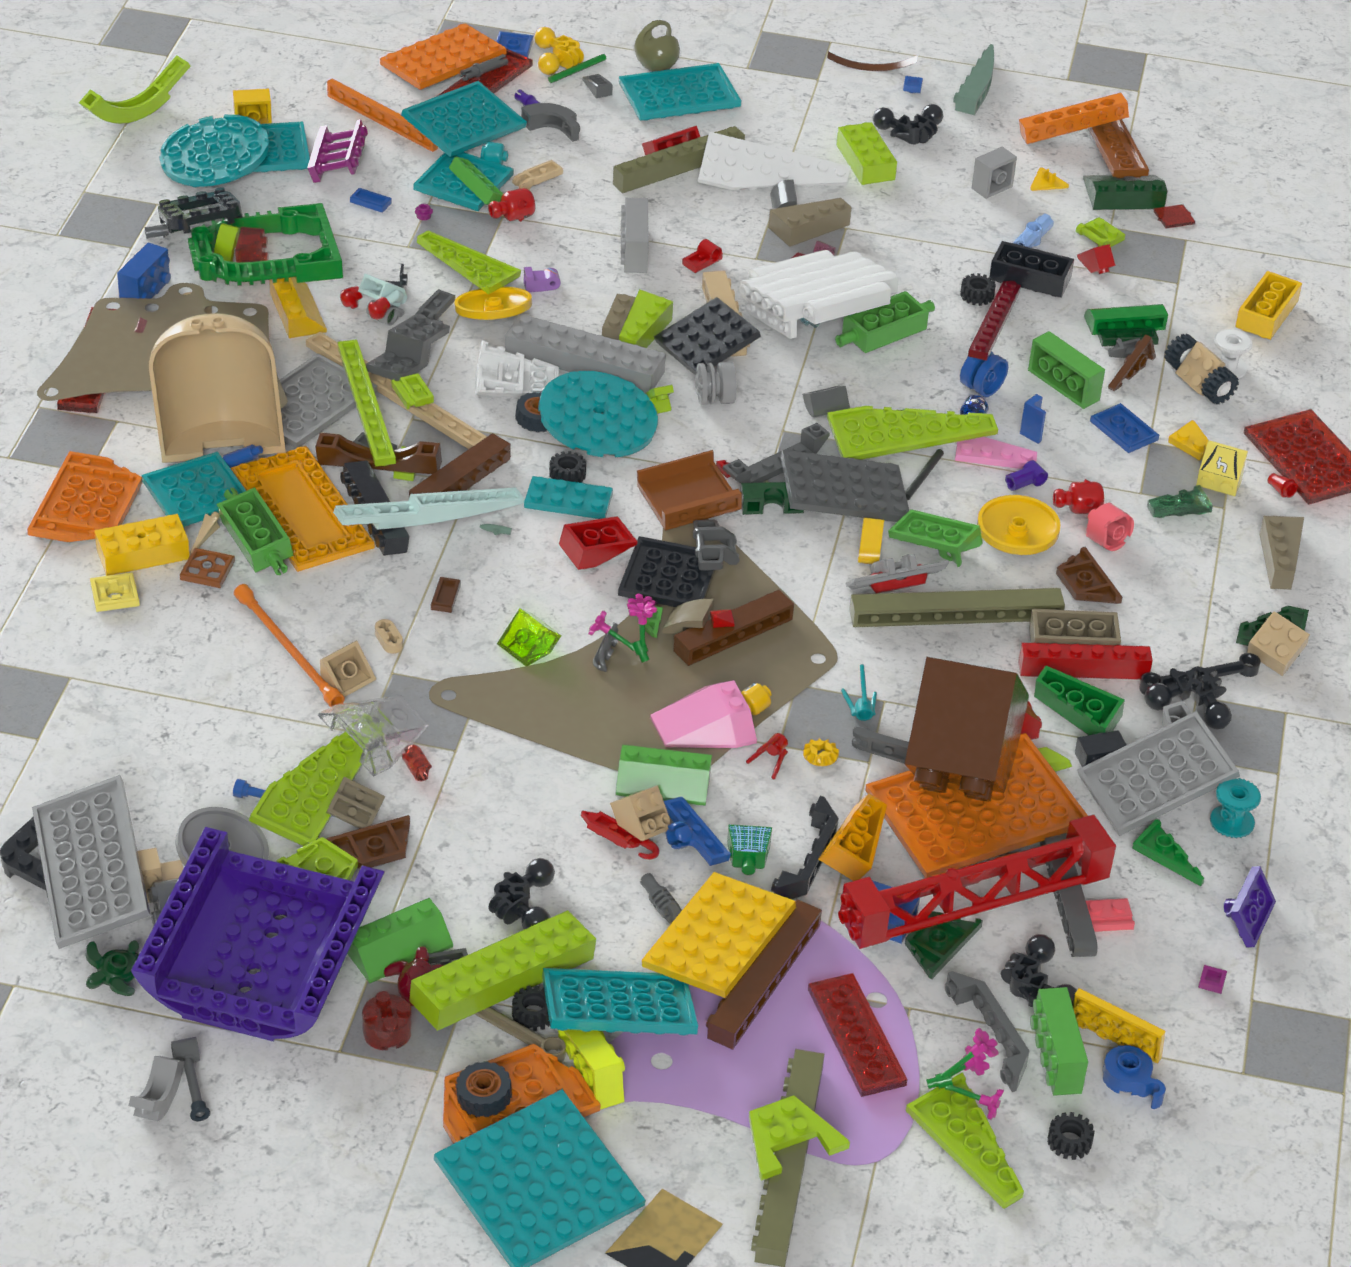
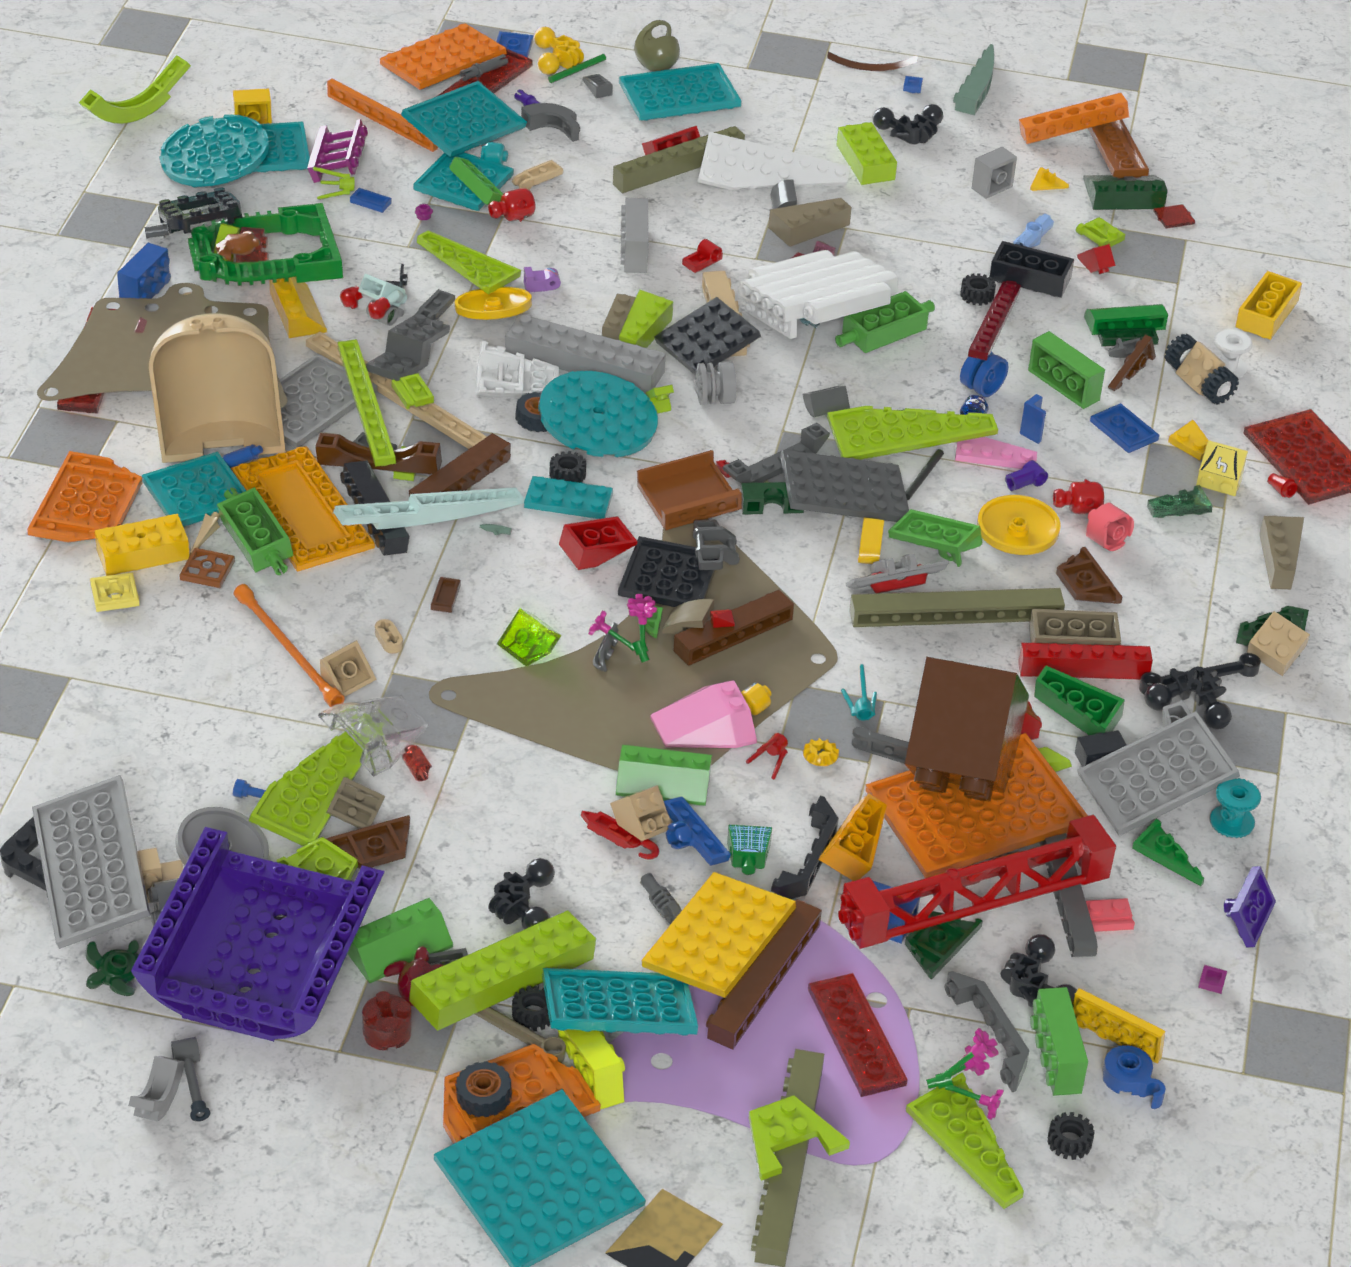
none -> dark orange animal [216,231,260,260]
none -> lime plant [313,167,355,200]

